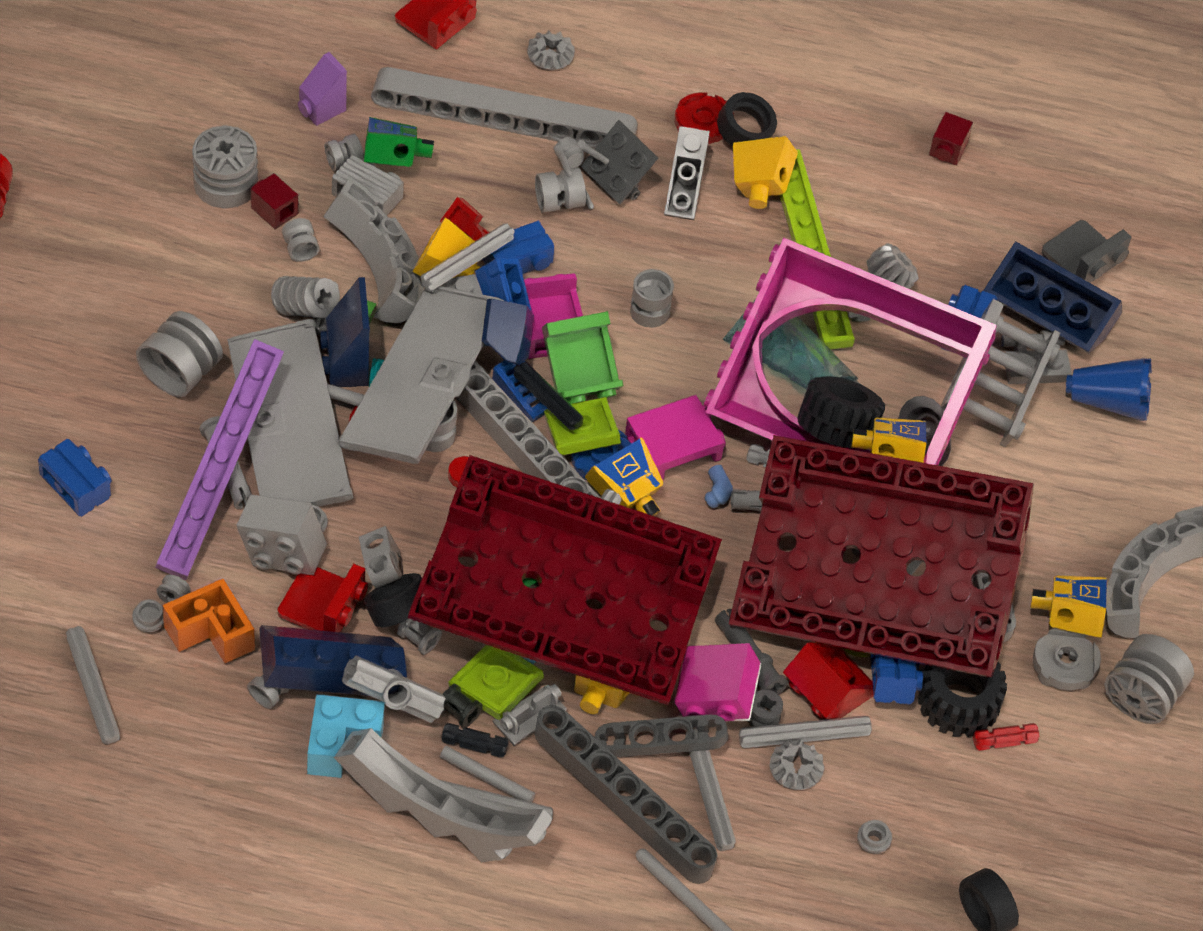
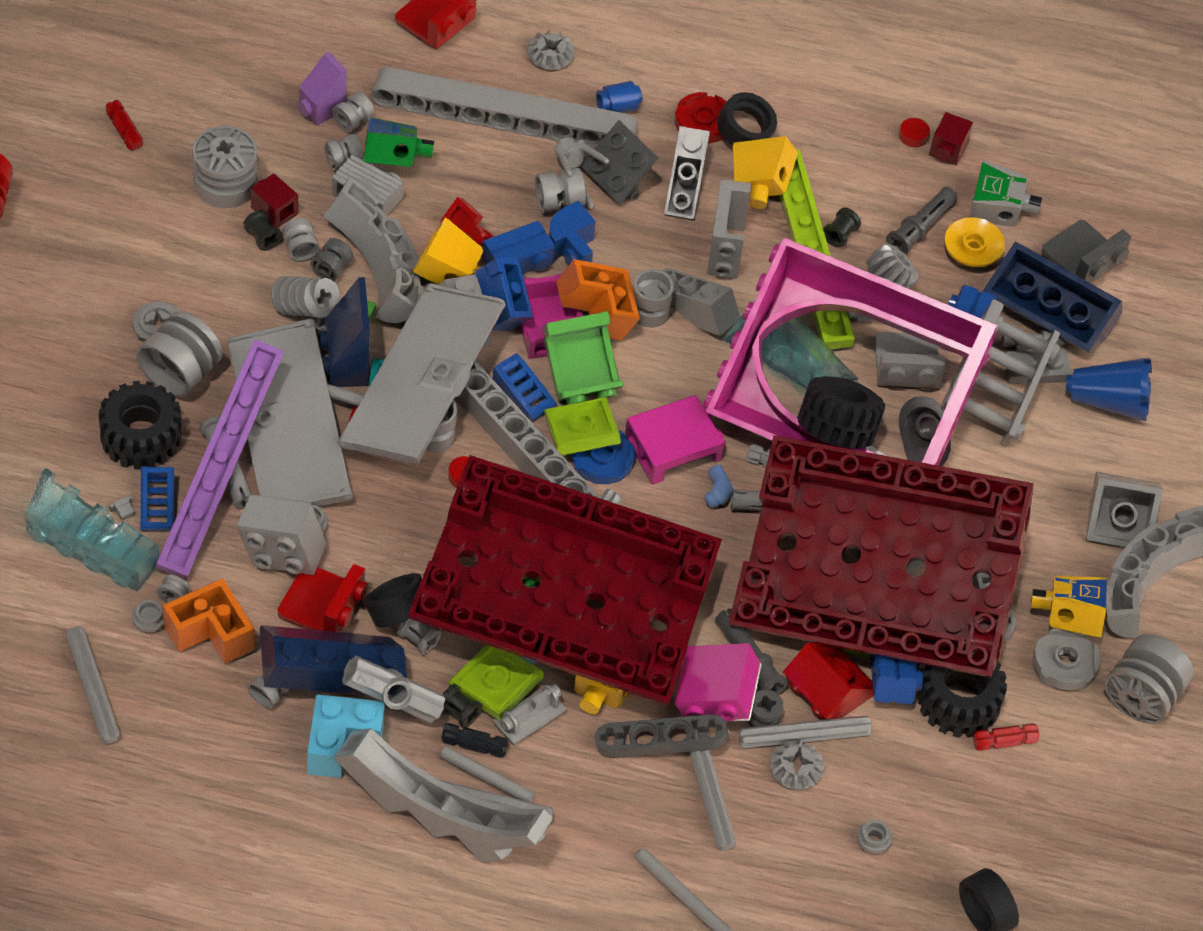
blue brick [38,438,112,517] -> none
light grey leg [359,526,402,589] -> none
light grey axle [420,224,515,291] -> none
dark blue slope [482,299,534,365] -> none
black axle [513,361,584,431] -> none
dark grey beam [535,705,717,884] -> none
torso [585,437,663,516] -> none
yellow torso [851,418,926,463] -> none
none -> clear light blue wedge [25,468,159,592]
none -> black tyre [98,381,182,469]
none -> red axle [106,100,143,151]
none -> light grey piece [109,495,134,521]
none -> light grey gear [133,302,180,340]
none -> blue slope [140,467,174,531]
none -> pearl dark grey bush [243,210,283,251]
none -> dark grey wheel [311,238,353,281]
none -> light grey wheel [332,91,374,132]
none -> blue brick [549,201,596,266]
none -> orange brick [556,259,640,341]
none -> blue brick [596,81,642,113]
none -> light grey slope [662,267,741,336]
none -> light grey panel [707,179,751,278]
none -> pearl dark grey bush [823,207,861,247]
none -> light grey bracket [875,332,945,388]
none -> dark grey pin [886,187,958,255]
none -> red tile [899,118,930,147]
none -> yellow dish [944,217,1005,267]
none -> light grey torso [969,160,1042,227]
none -> light grey slope [1086,471,1163,547]

